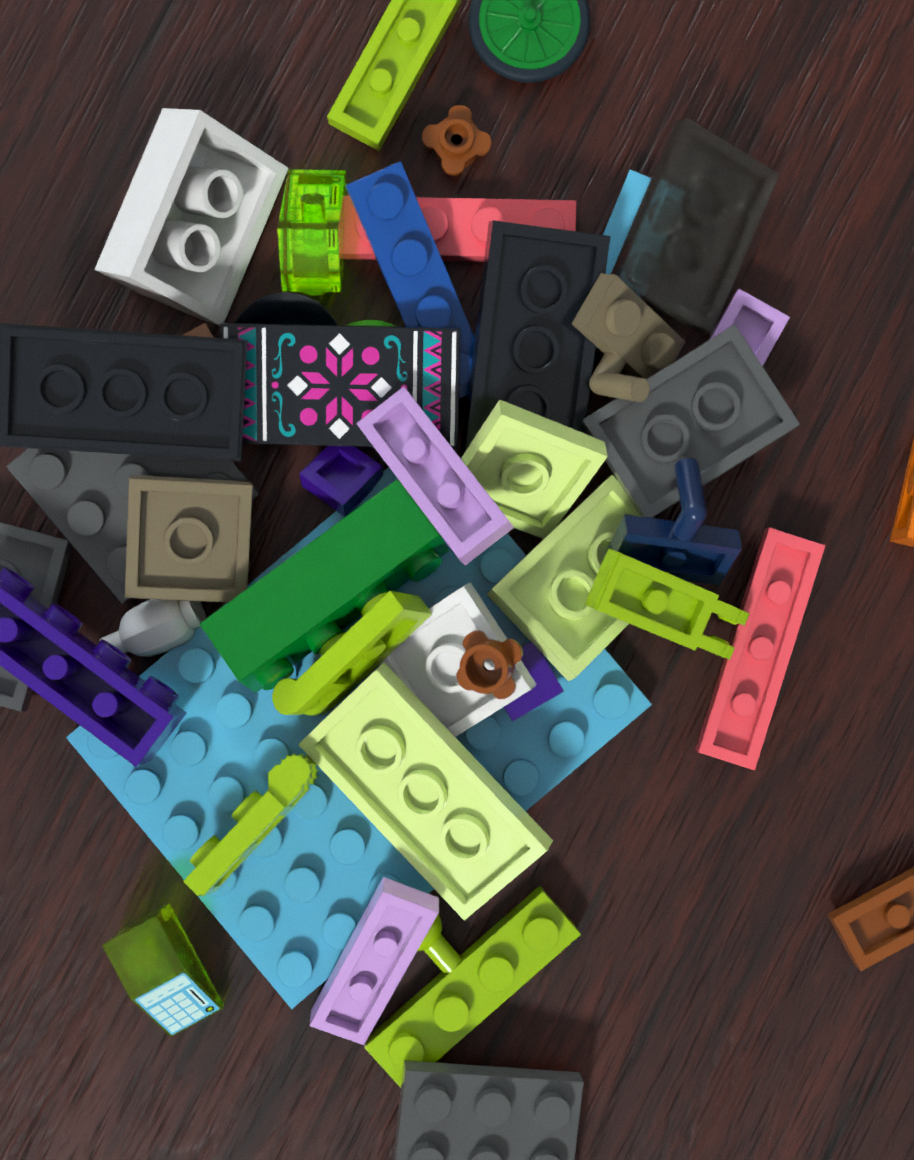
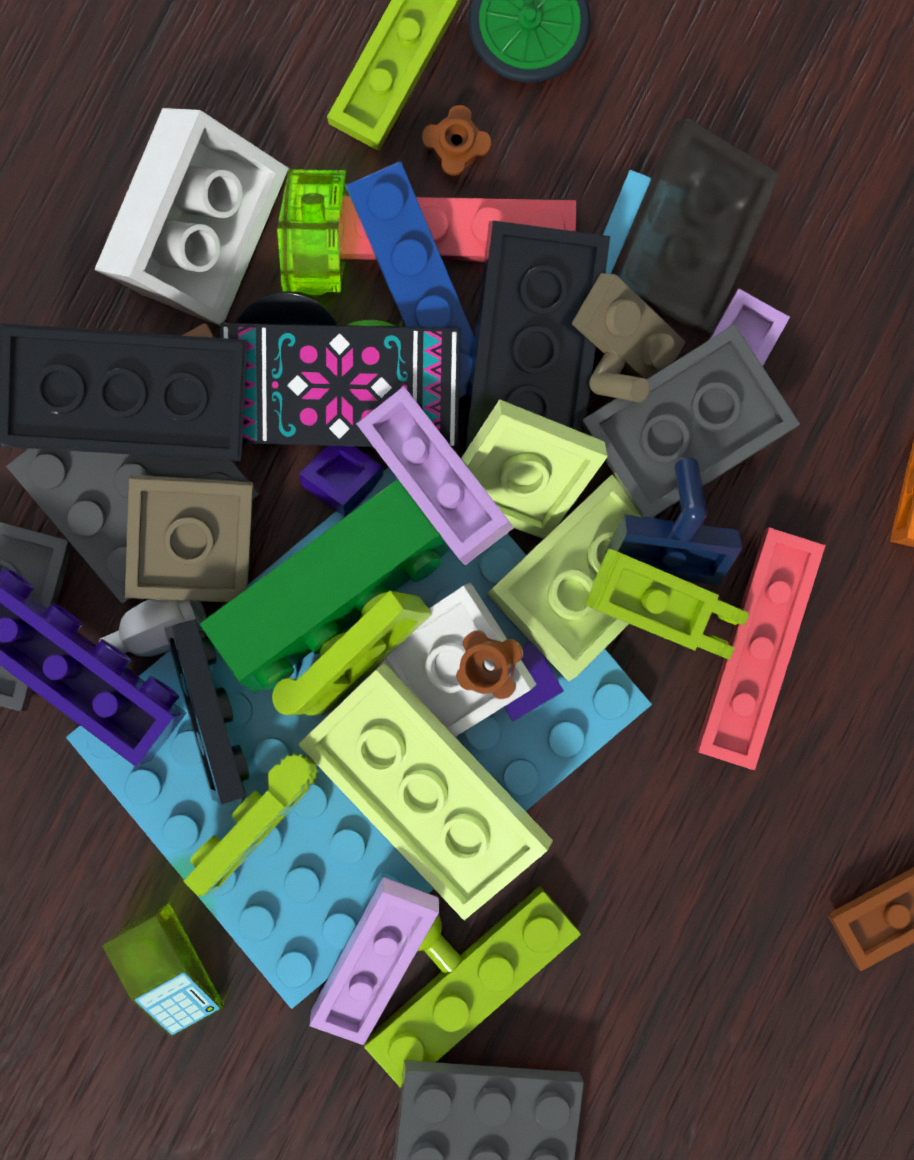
none -> black plate [164,619,249,805]

